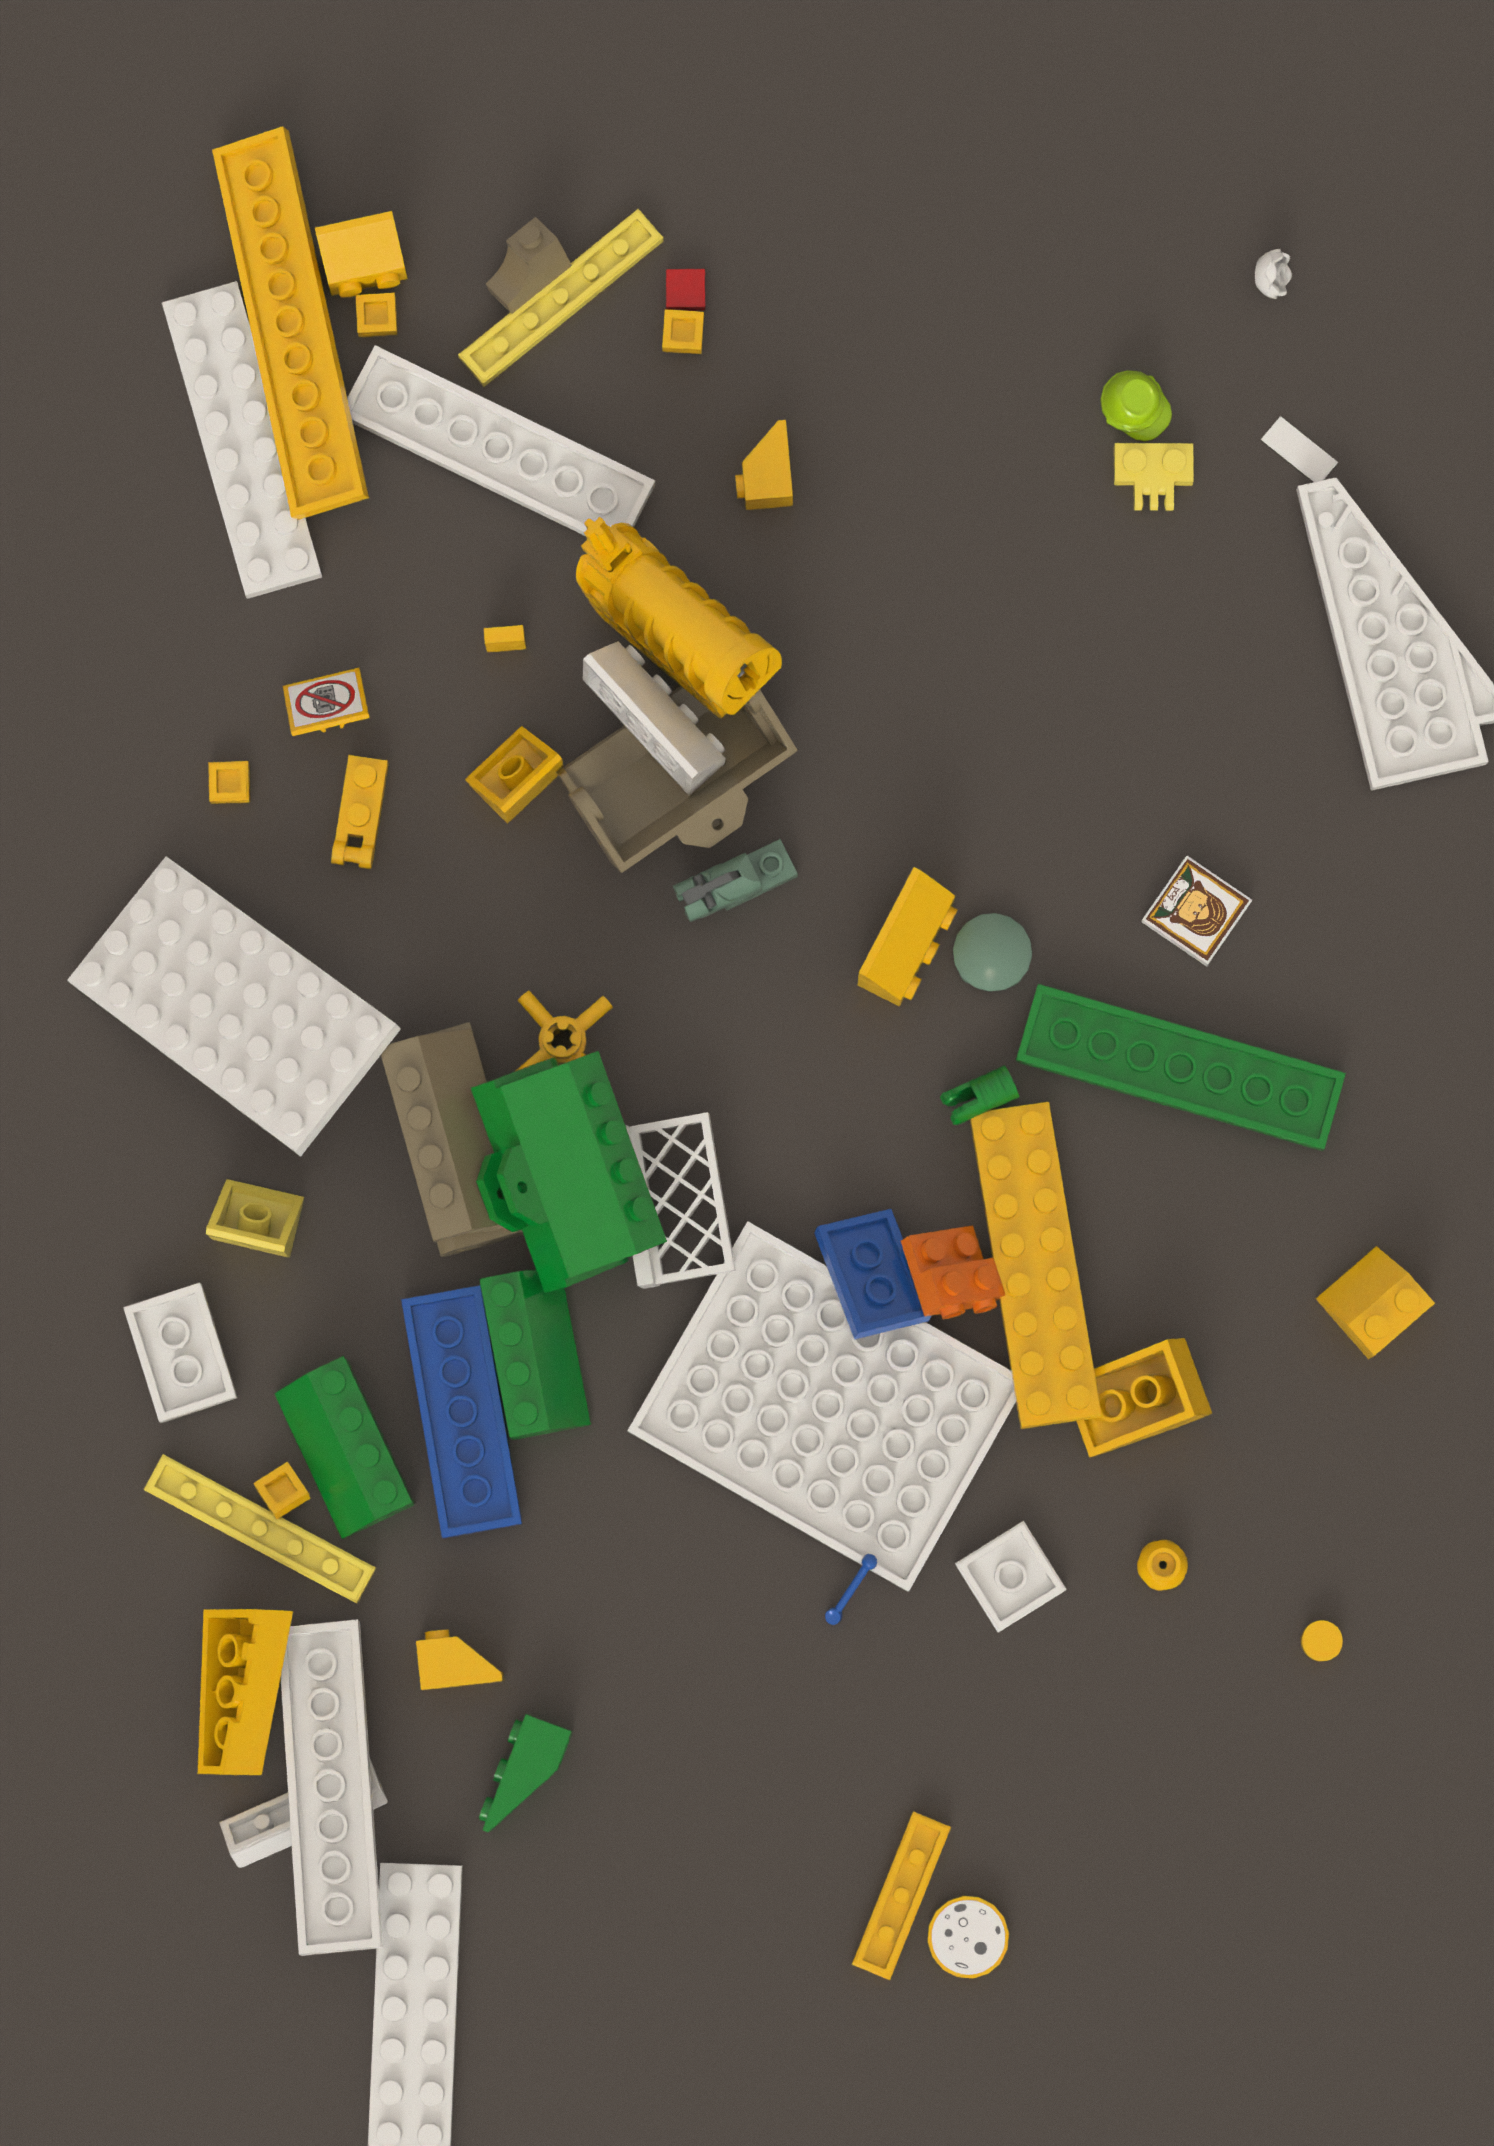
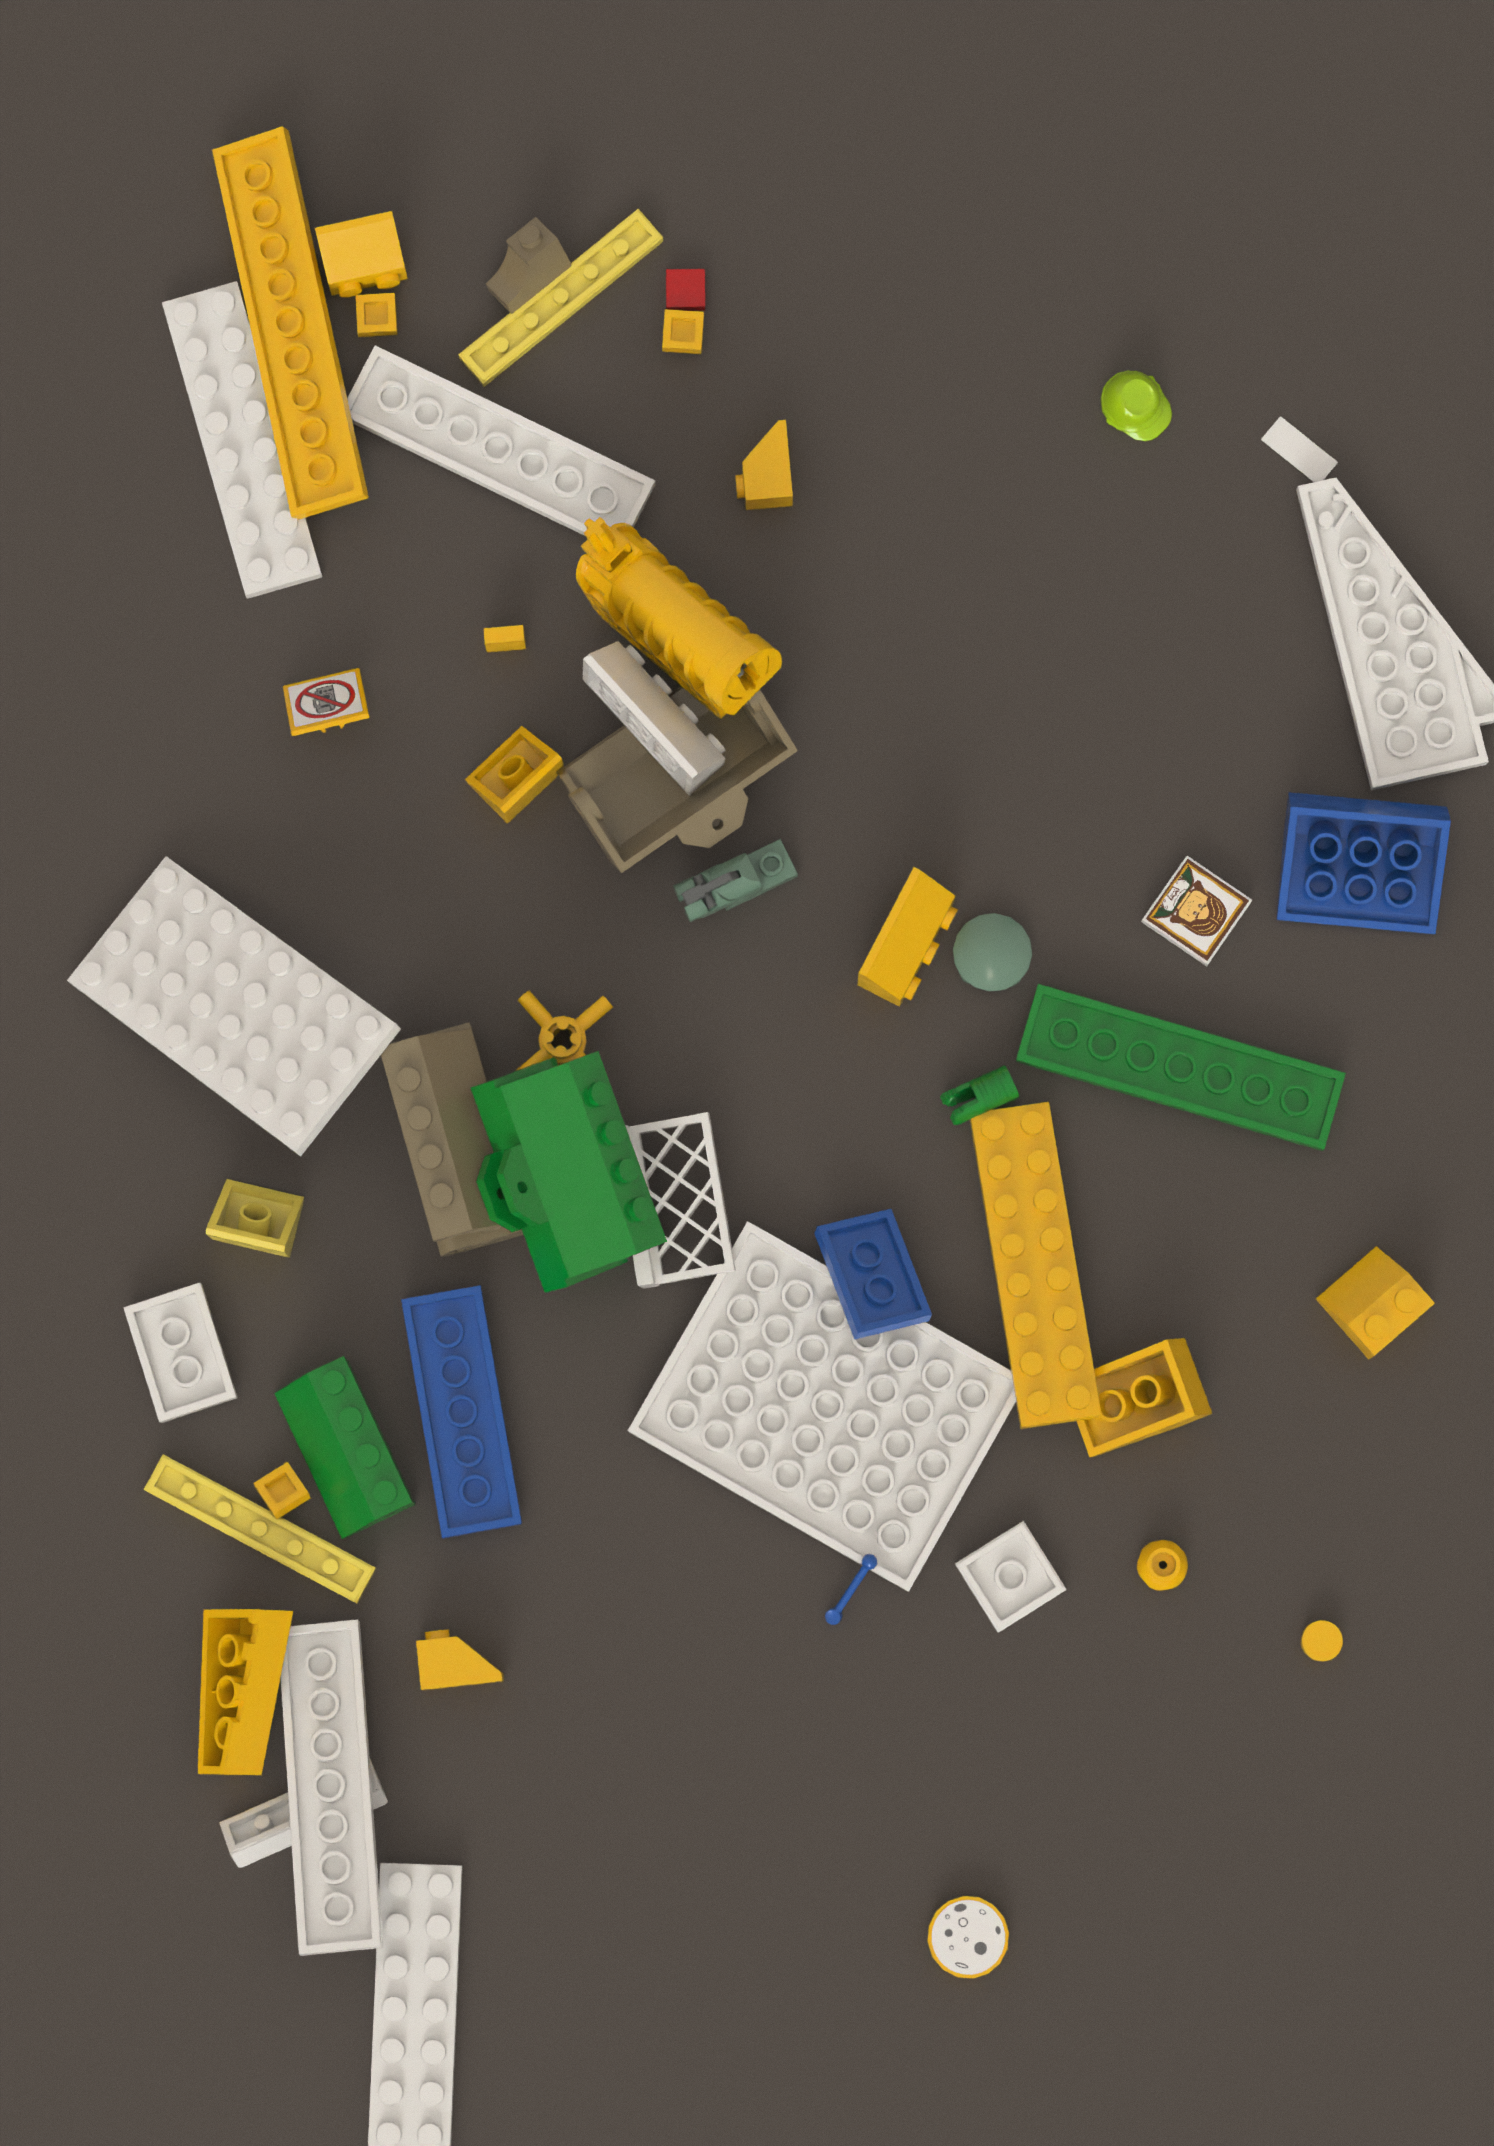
yellow tile [208,761,250,804] -> none
yellow plate [331,755,389,869] -> none
green slope [479,1269,591,1440] -> none
green slope [479,1714,573,1832] -> none
yellow tile [852,1811,951,1980] -> none
orange plate [901,1225,1005,1319] -> none
light yellow hinge [1114,443,1194,511] -> none
white plate [1255,249,1292,299] -> none
none -> blue slope [1277,792,1451,934]

